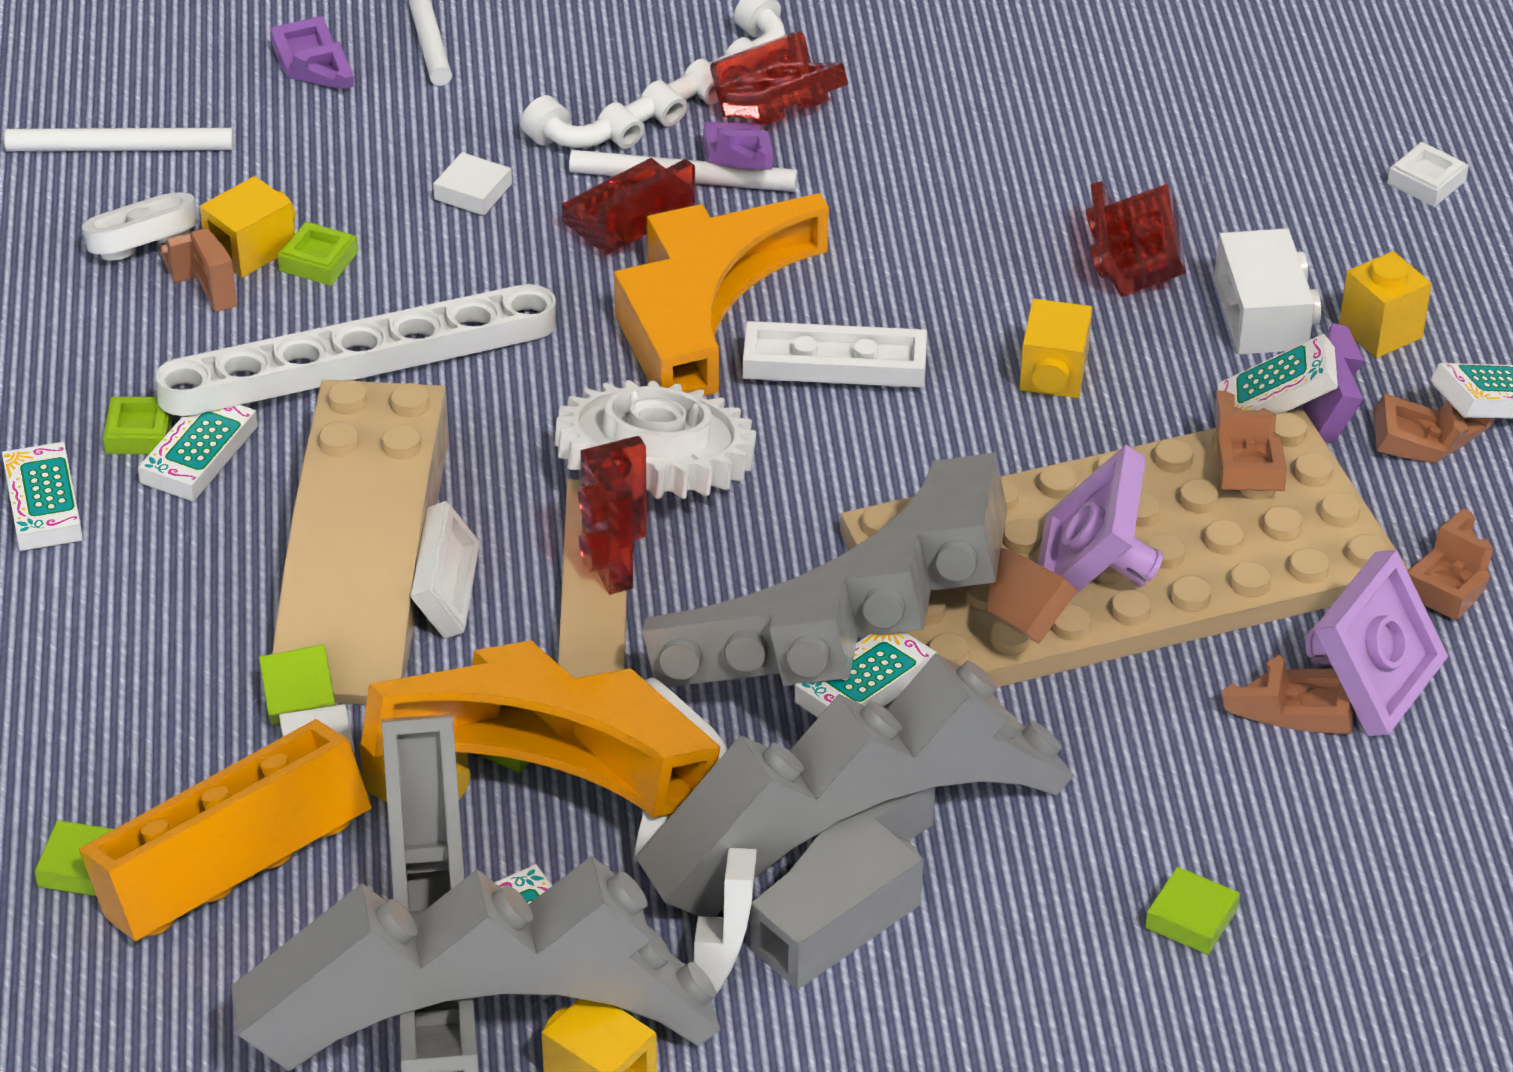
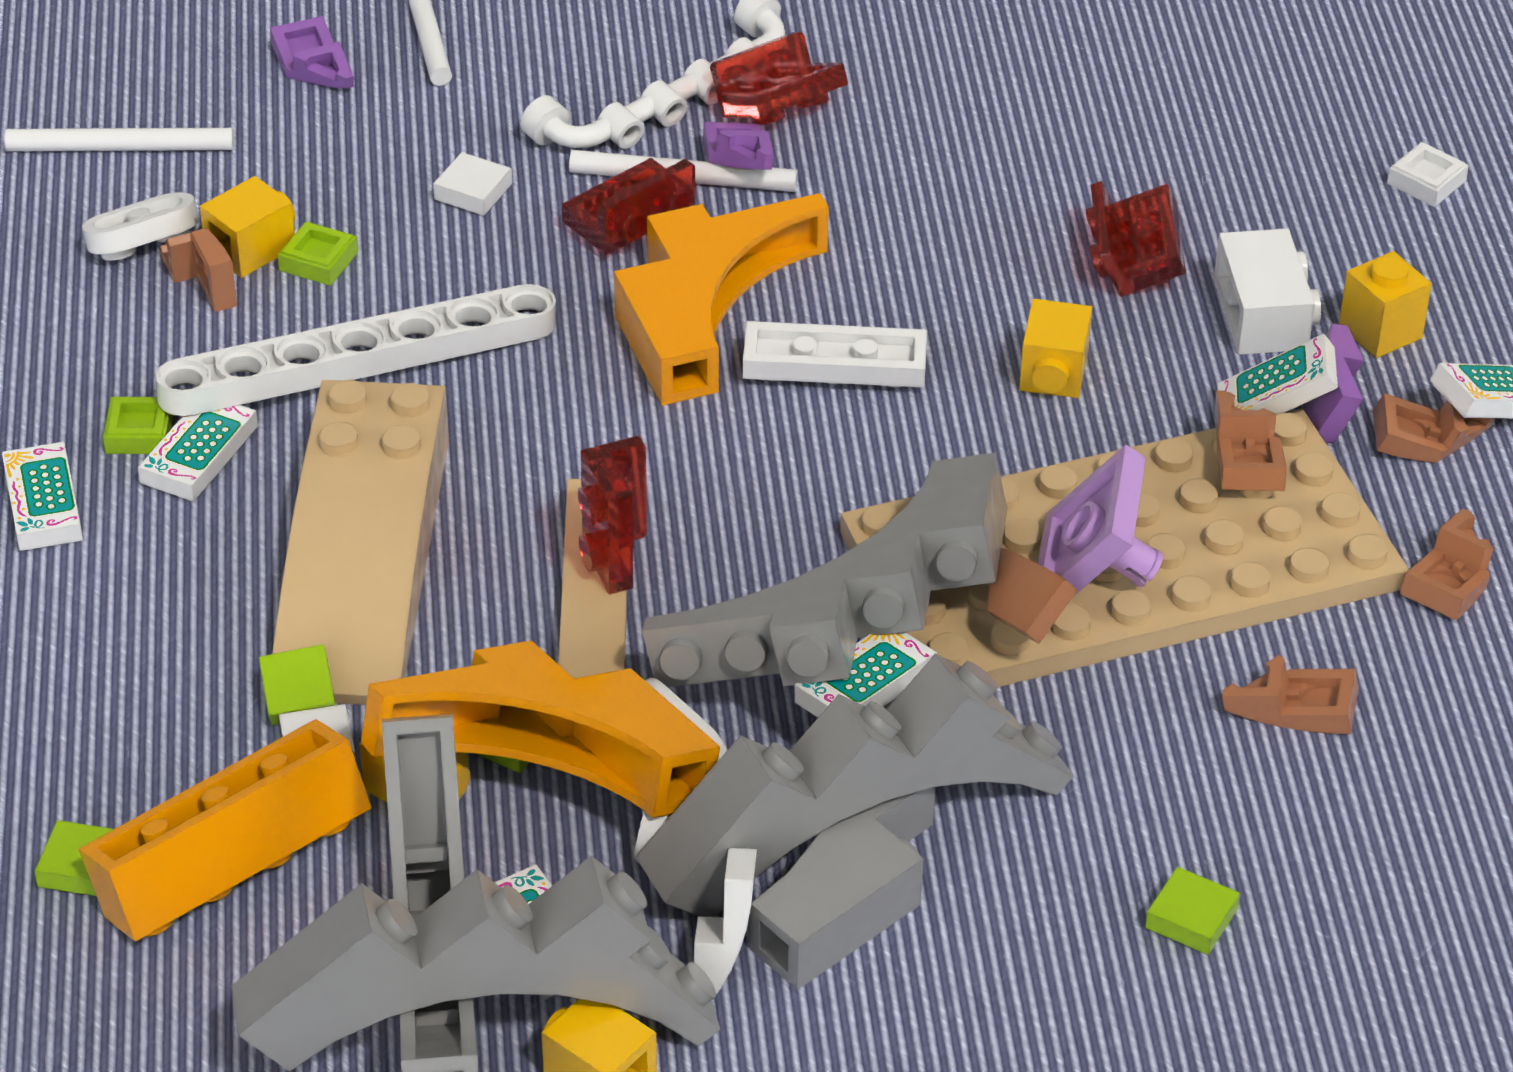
white tile [410,501,480,639] -> none
white gear [554,380,756,499] -> none
lavender tile [1305,550,1448,736] -> none

